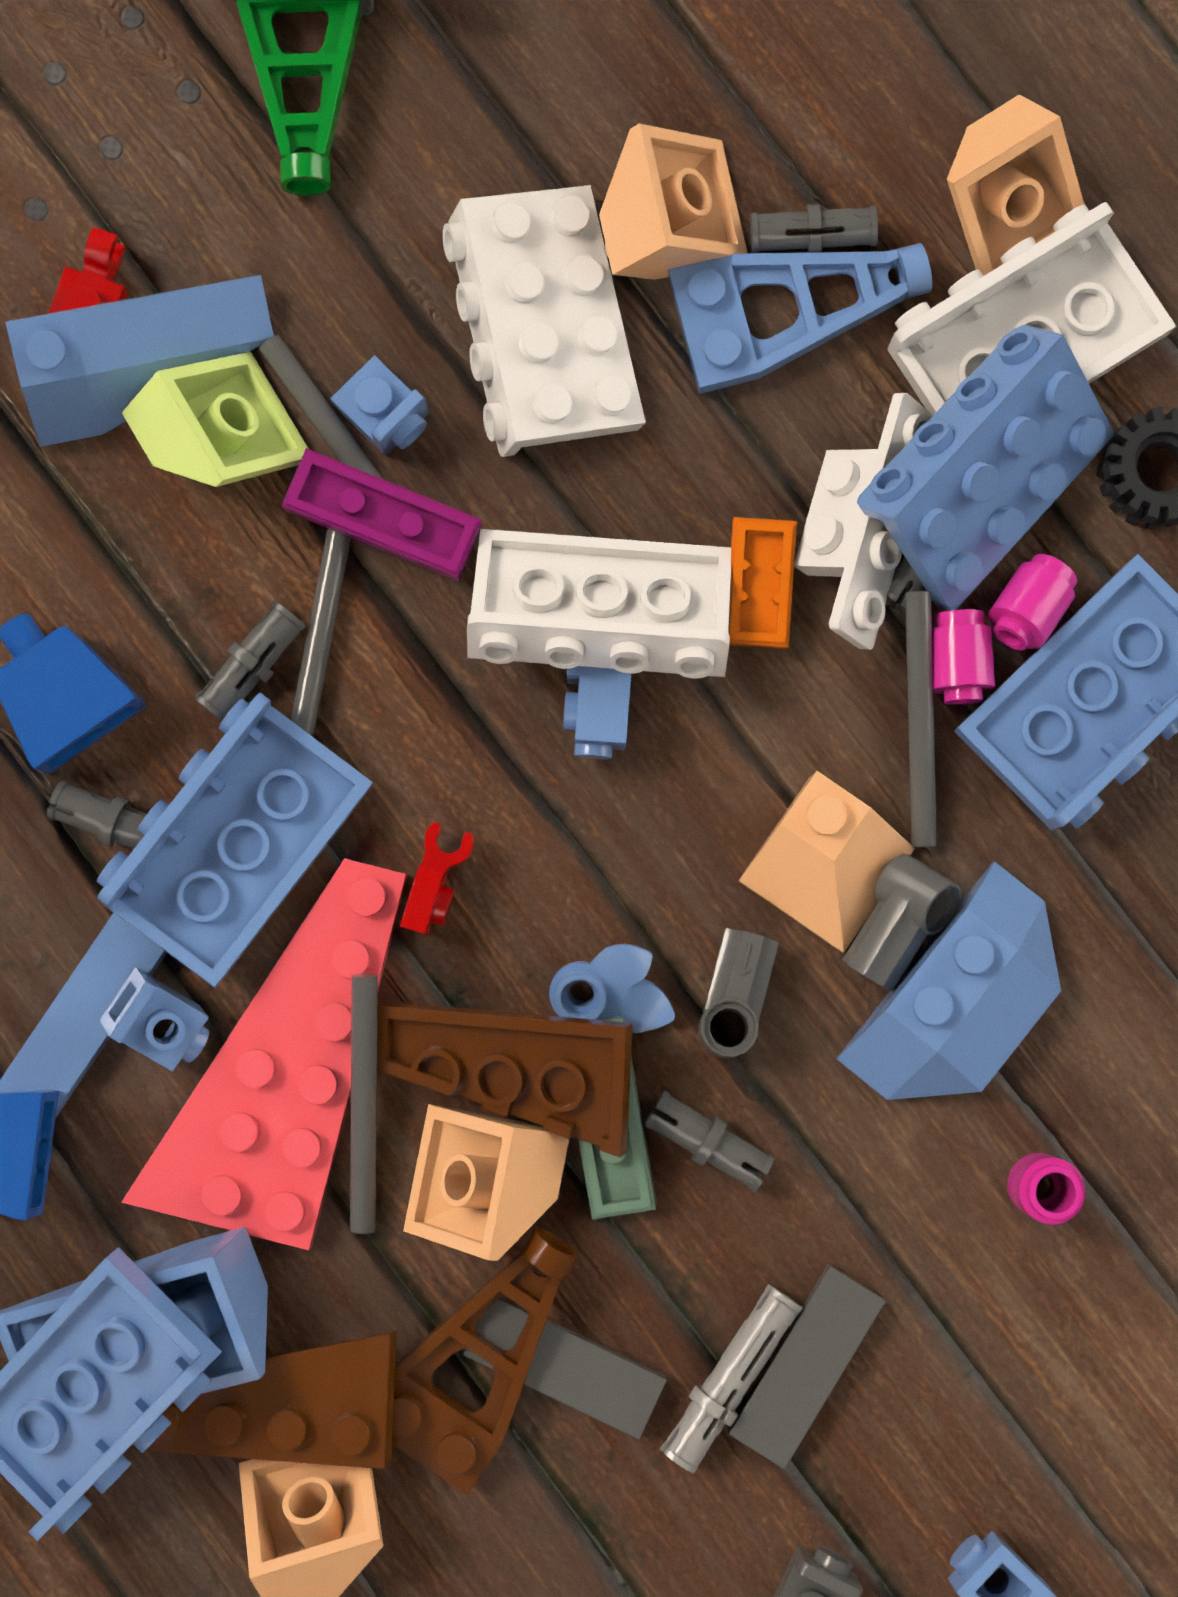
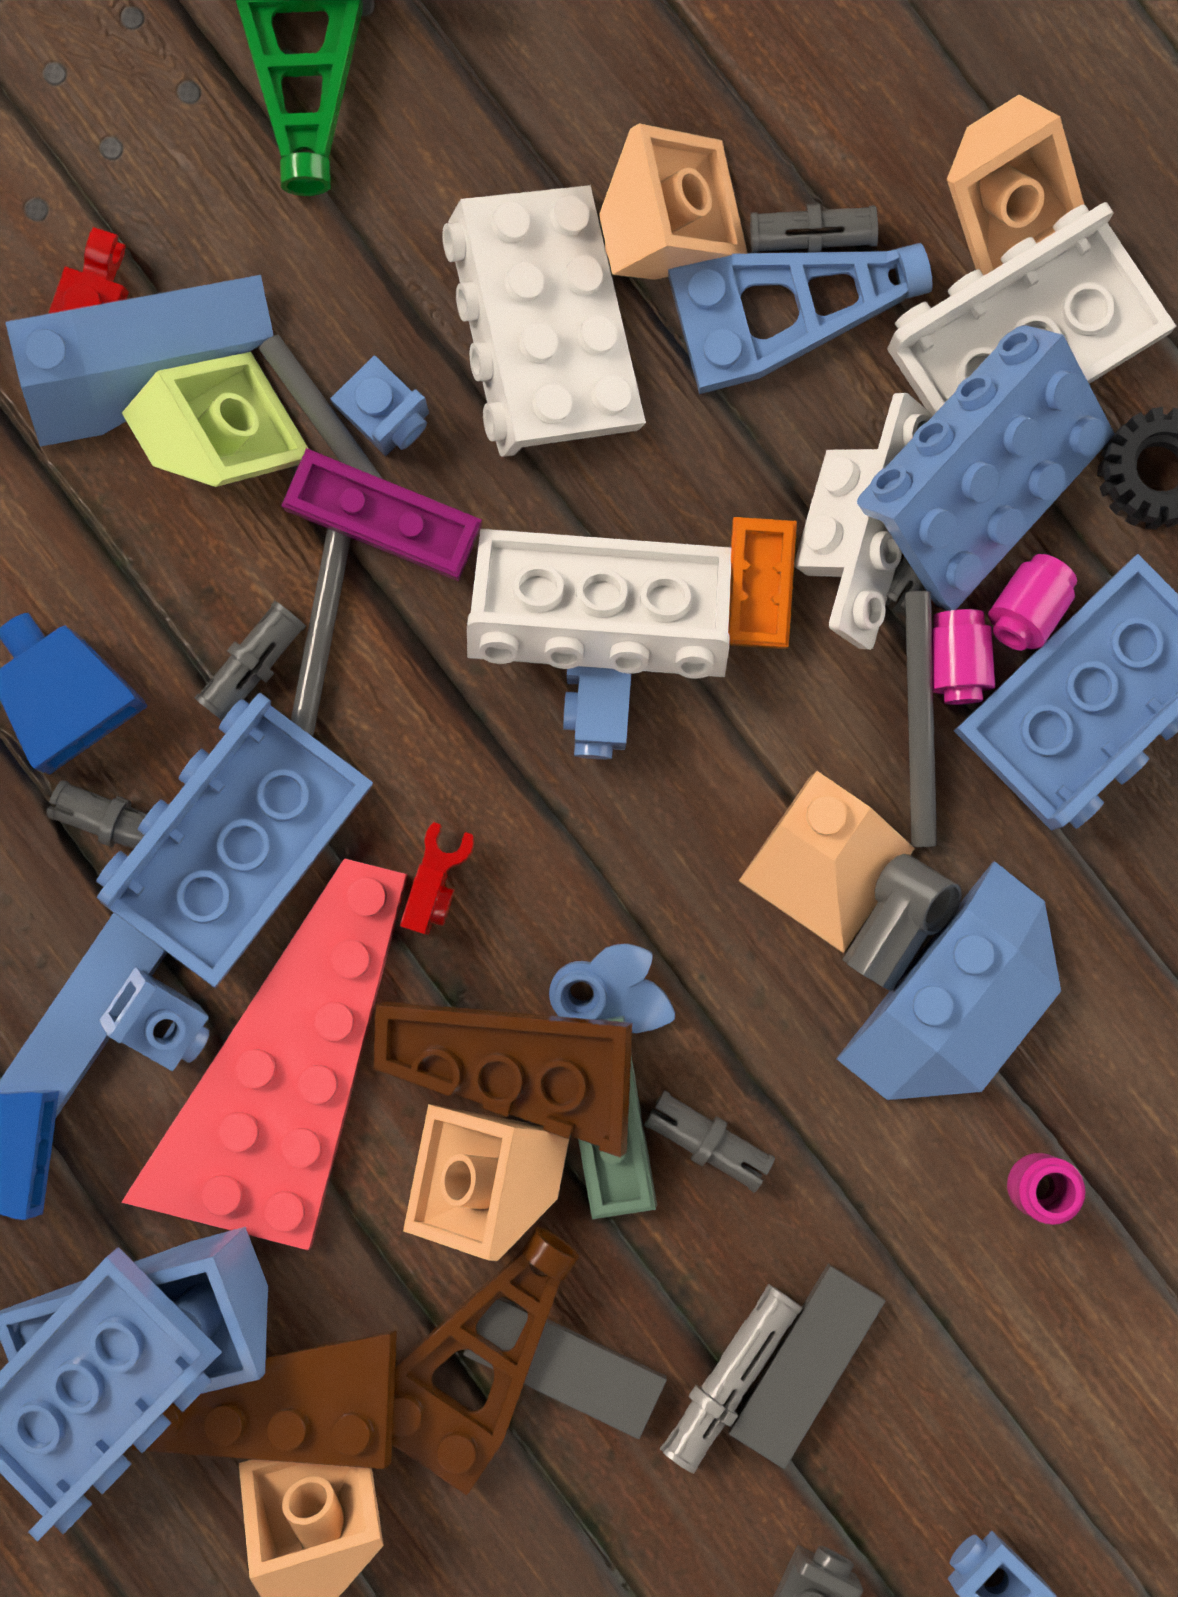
dark grey bar [350,974,378,1234] -> none
dark grey piece [698,928,779,1059] -> none

